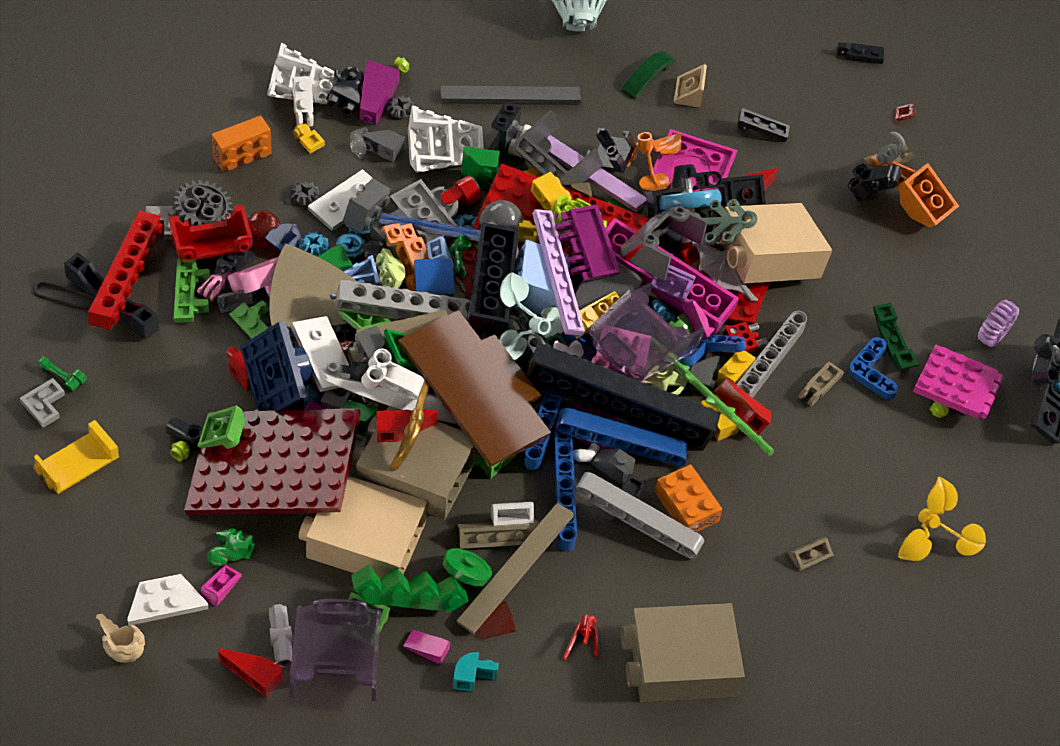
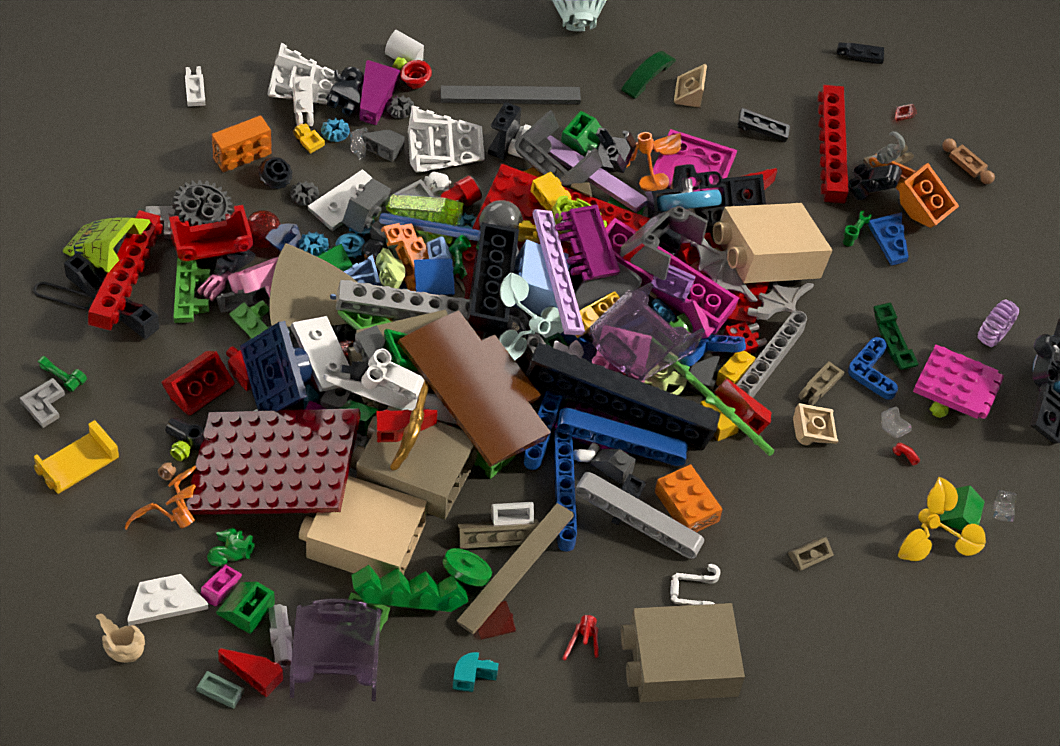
bright green slope [198,405,245,449] -> none
dark pink slope [403,630,450,665] -> none
green slope [461,147,499,190] -> none
sand green plant [694,199,758,245] -> none
none -> lime wedge [63,218,151,273]
none -> orange plant [125,466,197,530]
none -> medium nougat hinge [158,463,176,480]
none -> red slope [161,351,235,416]
none -> white hinge [185,66,206,107]
none -> sand green tile [196,671,244,709]
none -> green slope [216,582,275,634]
none -> black piece [258,156,293,190]
none -> dark azure gear [321,118,350,142]
none -> white brick [385,30,424,62]
none -> clear neon green wedge [386,194,464,244]
none -> red hat [400,60,432,89]
none -> white head [424,172,451,191]
none -> green slope [561,111,602,157]
none -> white piece [670,564,720,606]
none -> light grey animal [747,281,814,320]
none -> tan slope [793,403,838,445]
none -> red brick [818,85,848,203]
none -> green brick [843,211,871,247]
none -> blue wing [868,213,908,265]
none -> clear bracket [881,406,912,438]
none -> red arm [892,443,920,466]
none -> green slope [940,485,985,530]
none -> medium nougat plate [942,138,995,184]
none -> clear bracket [993,490,1017,522]

